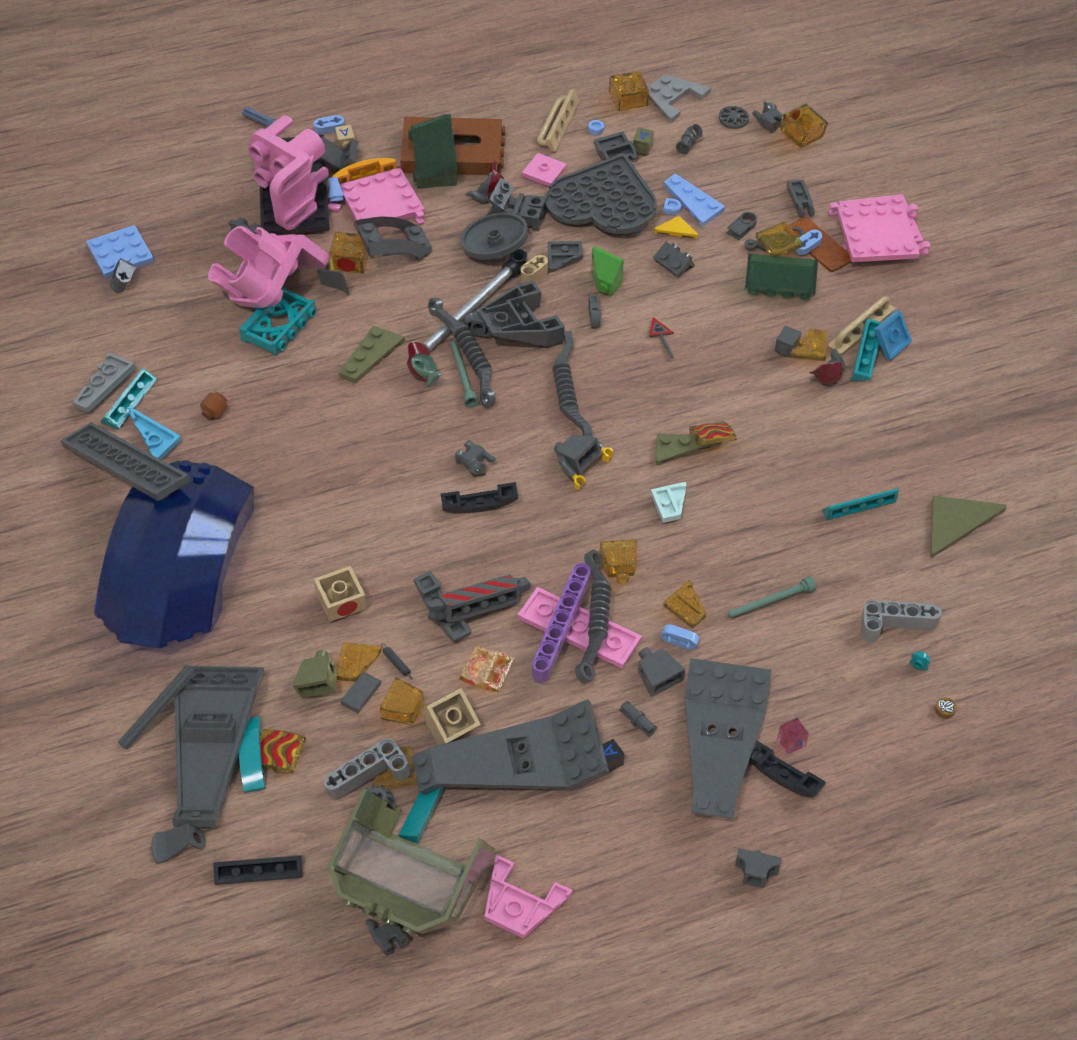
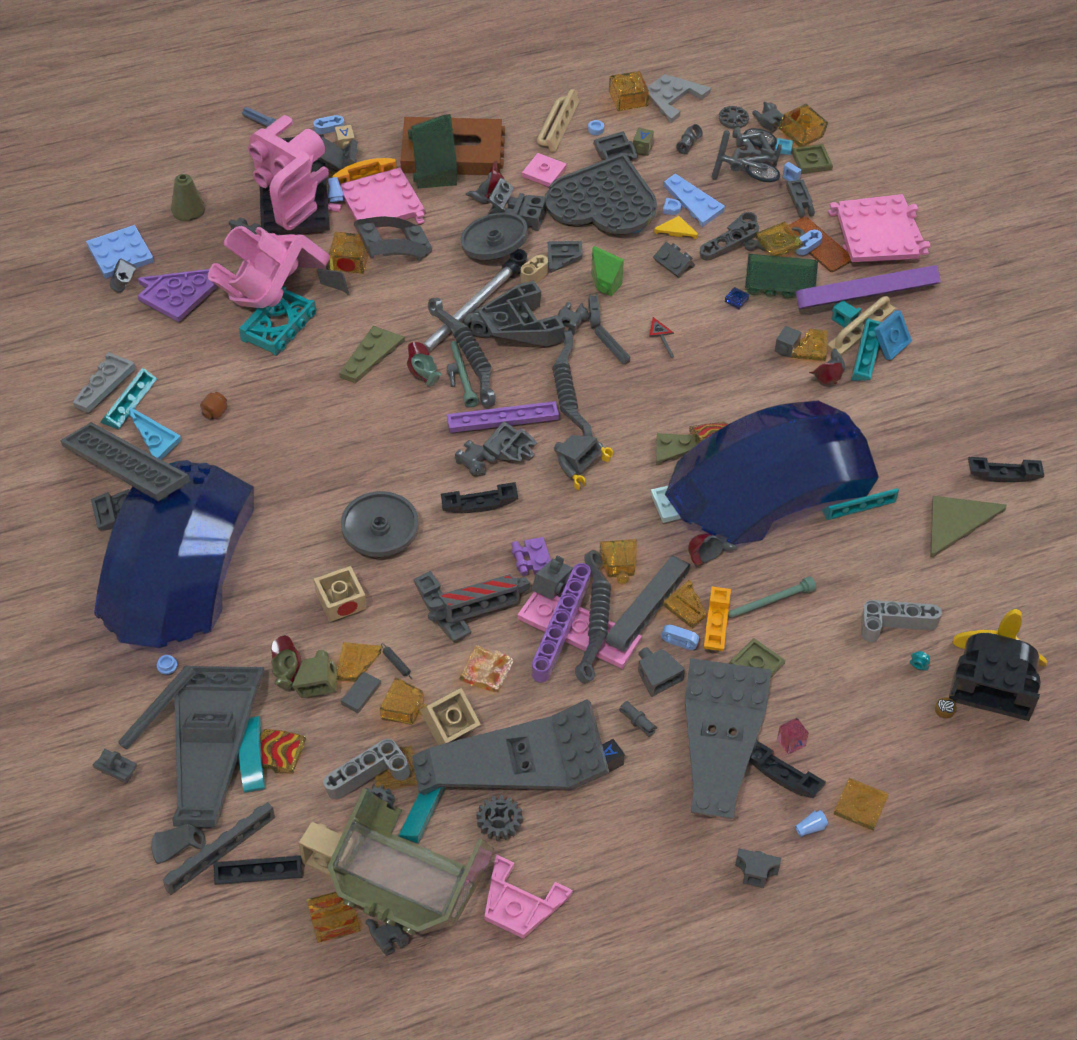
none -> dark grey slope [91,489,139,530]
none -> dark grey hips [93,749,137,784]
none -> medium lavender wing [137,269,218,322]
none -> light blue plate [157,655,177,675]
none -> dark grey plate [163,802,275,895]
none -> olive cone [171,174,205,221]
none -> olive hair [271,635,302,690]
none -> tan brick [299,822,353,876]
none -> clear yellow slope [306,892,361,943]
none -> dark grey dish [341,491,419,557]
none -> dark grey hand [447,363,458,387]
none -> medium lavender plate [447,401,559,433]
none -> dark grey gear [476,795,523,841]
none -> dark grey plate [483,421,537,461]
none -> medium lavender plate [511,537,551,576]
none -> dark grey brick [532,555,573,600]
none -> dark grey animal [558,302,590,335]
none -> dark grey axle [595,325,631,364]
none -> dark grey beam [605,556,691,652]
none -> clear blue windscreen [665,400,879,545]
none -> dark grey hair [688,534,737,565]
none -> dark grey beam [700,221,759,261]
none -> light orange slope [704,586,731,651]
none -> dark grey piece [711,127,782,182]
none -> clear blue plate [725,287,749,309]
none -> olive tile [729,638,785,678]
none -> medium azure tile [775,138,793,155]
none -> light blue tile [783,162,801,181]
none -> olive tile [791,144,833,174]
none -> medium lavender beam [795,265,941,309]
none -> light blue cone [795,810,828,837]
none -> teal brick [832,300,861,328]
none -> clear yellow tile [834,778,889,831]
none -> black brick [949,609,1047,721]
none -> black slope [968,457,1045,482]

